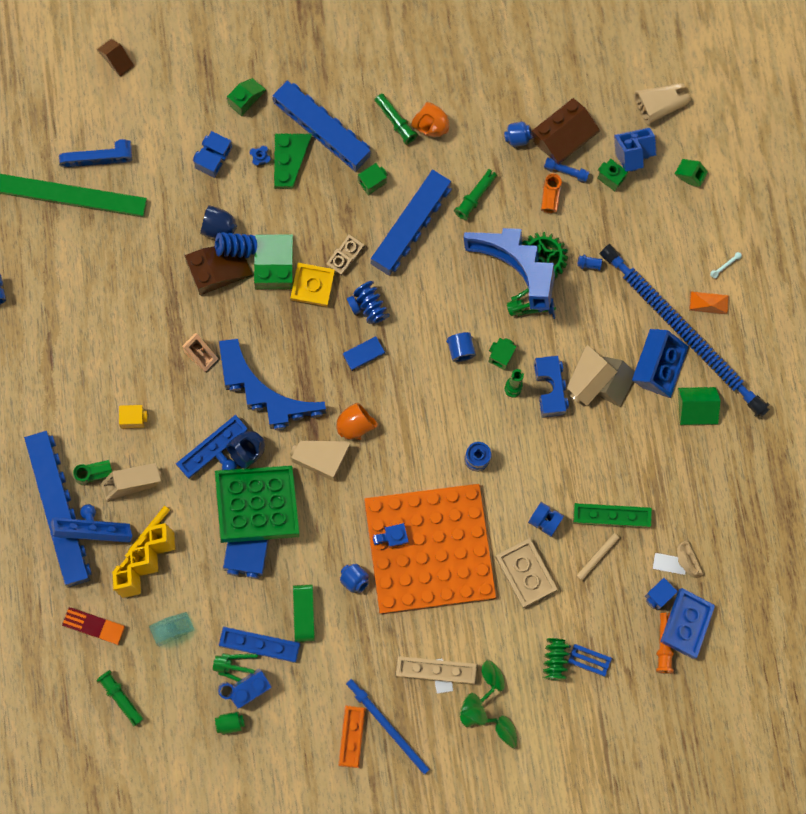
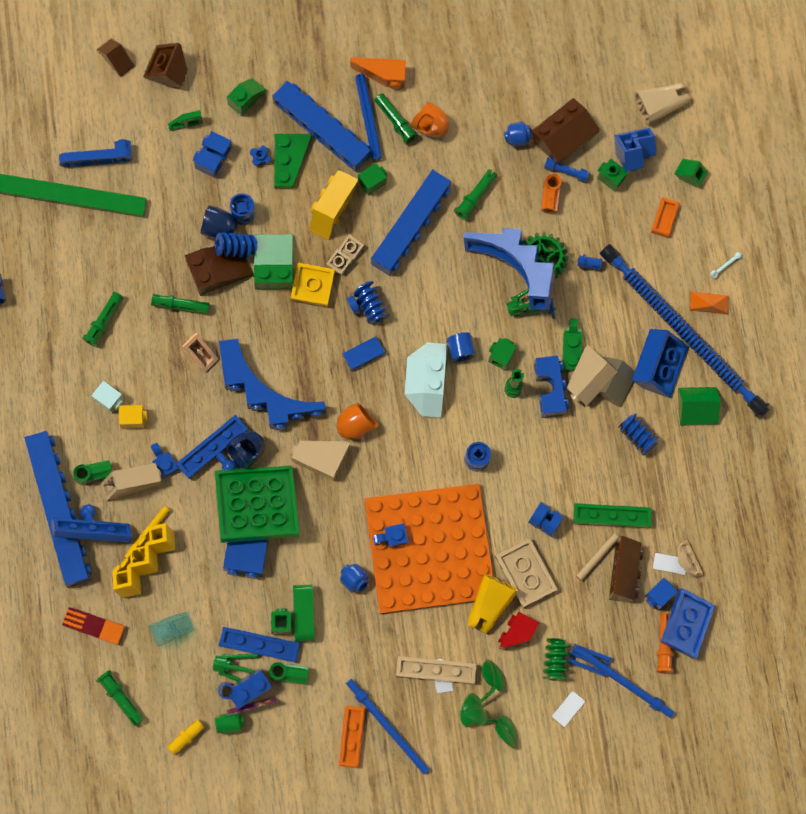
none -> green pin [82,292,124,347]
none -> light aqua brick [91,381,124,413]
none -> reddish brown slope [143,43,188,87]
none -> blue plate [150,443,179,479]
none -> green pin [151,294,210,315]
none -> yellow pin [166,719,205,756]
none -> green tile [168,110,203,131]
none -> magenta sticker [226,696,275,716]
none -> blue wheel [230,193,255,225]
none -> green piece [269,662,309,684]
none -> green brick [271,609,292,634]
none -> yellow wedge [309,170,358,240]
none -> orange slope [350,57,406,89]
none -> blue axle [355,74,382,161]
none -> light aqua wedge [404,342,446,418]
none -> yellow piece [468,574,518,634]
none -> red slope [498,611,539,650]
none -> white sticker [552,691,585,727]
none -> green hinge [562,318,583,371]
none -> blue bar [572,645,674,718]
none -> reddish brown slope [609,536,644,603]
none -> blue piece [618,413,658,456]
none -> orange tile [651,197,680,238]

